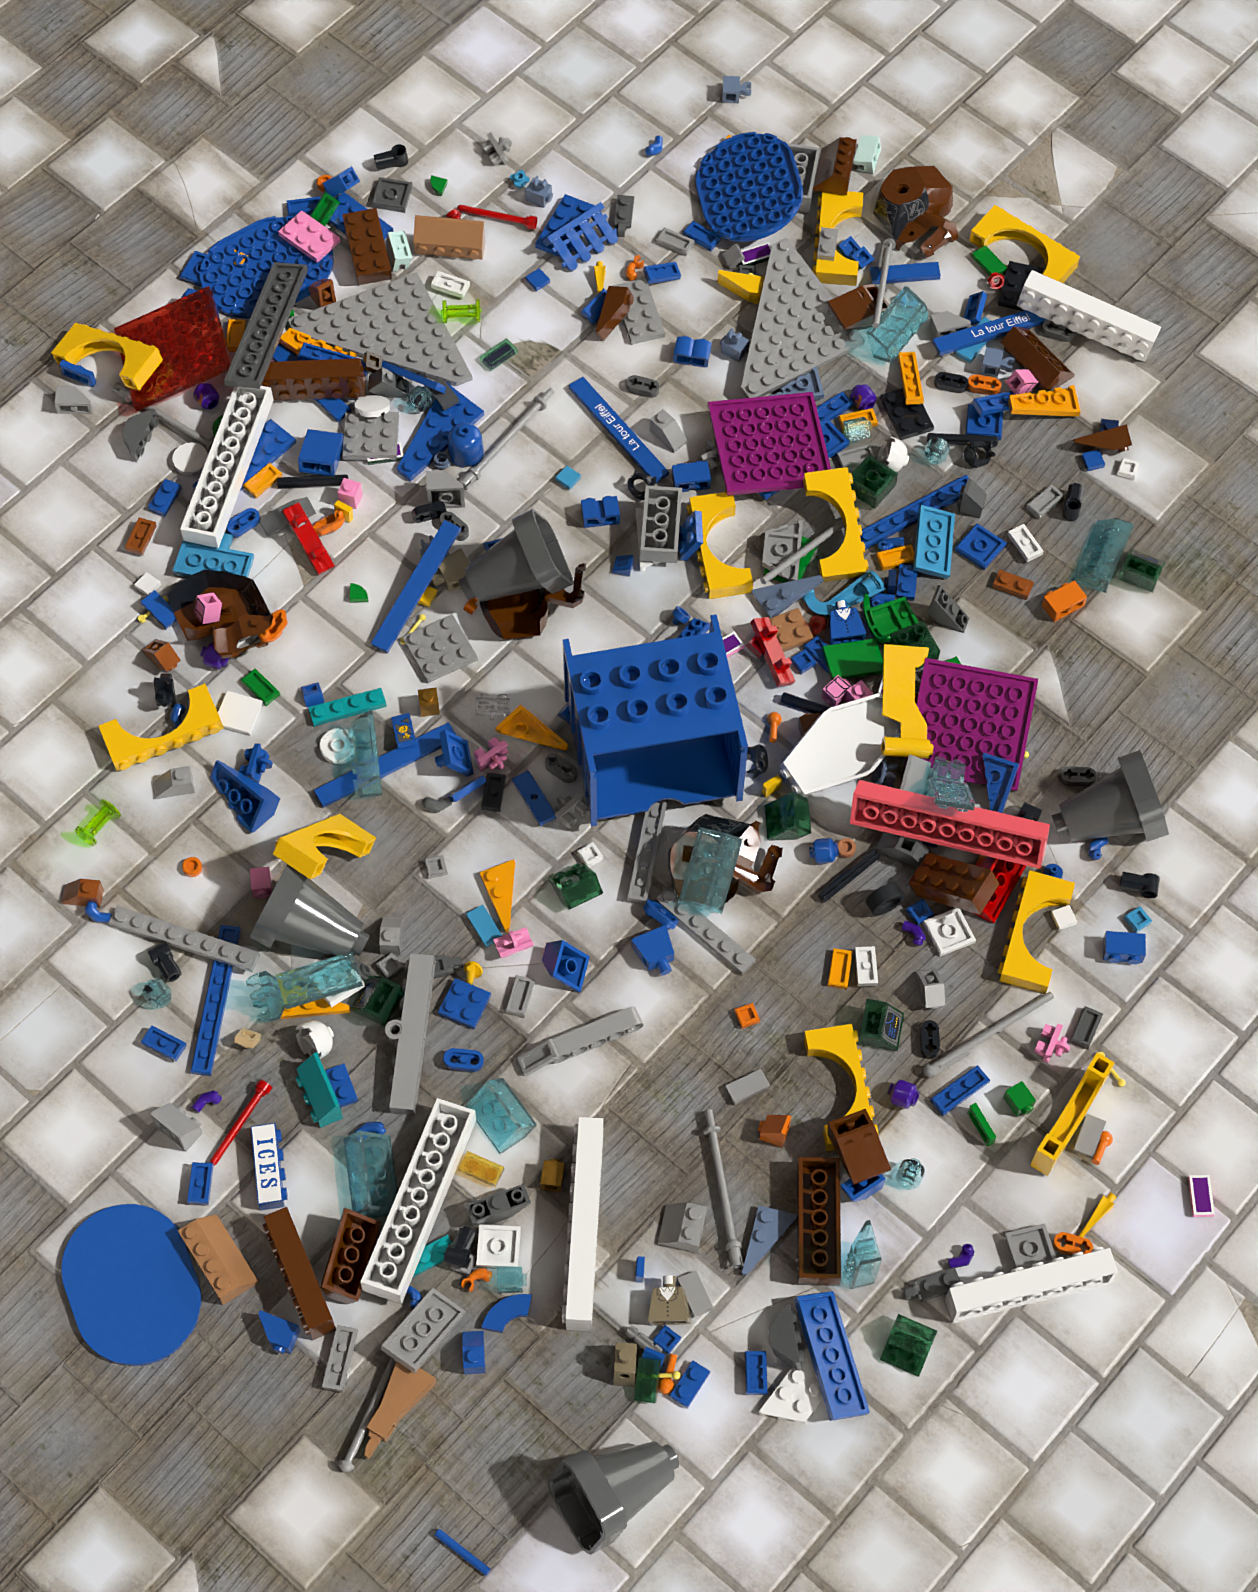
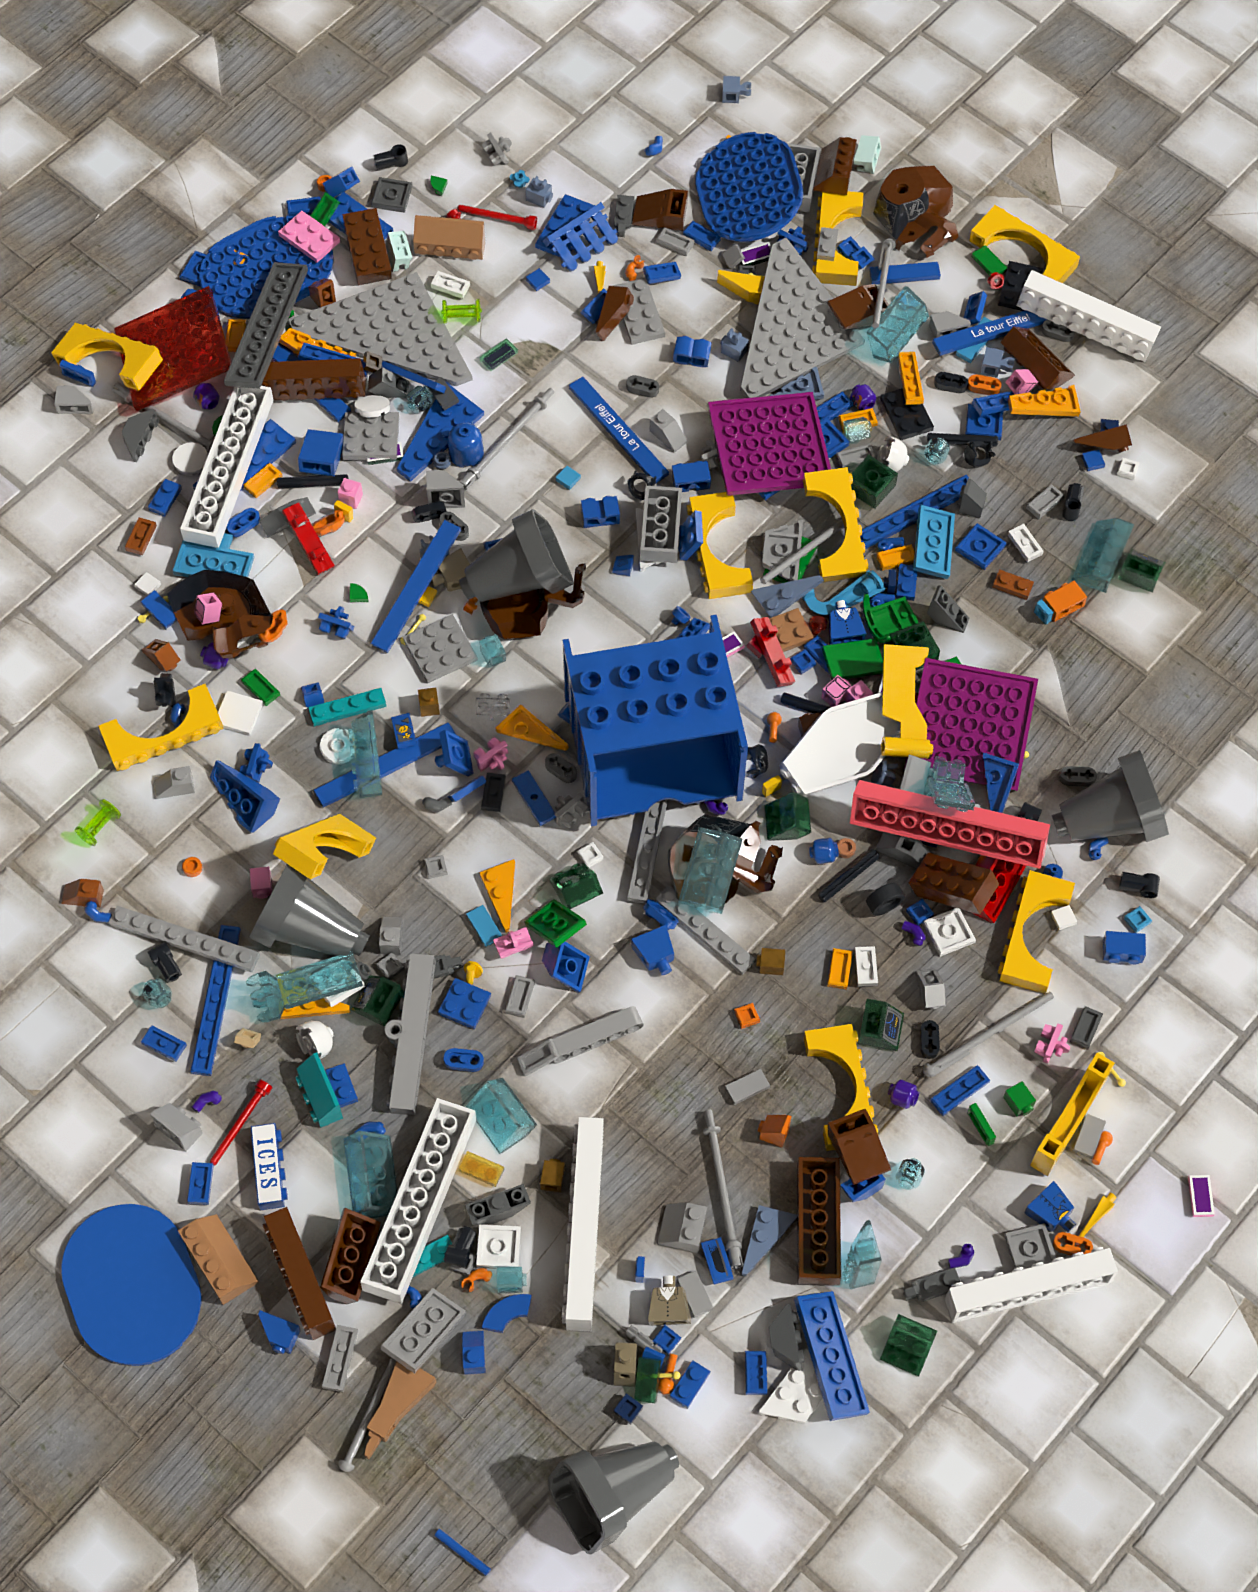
none -> blue hips [318,606,355,639]
none -> clear light blue brick [479,634,506,668]
none -> green tile [524,899,587,948]
none -> dark blue plate [613,1393,643,1425]
none -> reddish brown slope [632,189,688,231]
none -> blue slope [701,1237,734,1285]
none -> dark purple arm [704,800,728,815]
none -> pearl gold brick [756,948,785,975]
none -> blue hips [777,226,809,255]
none -> blue torso [1024,1181,1077,1233]
none -> dark azure tile [1034,599,1054,624]

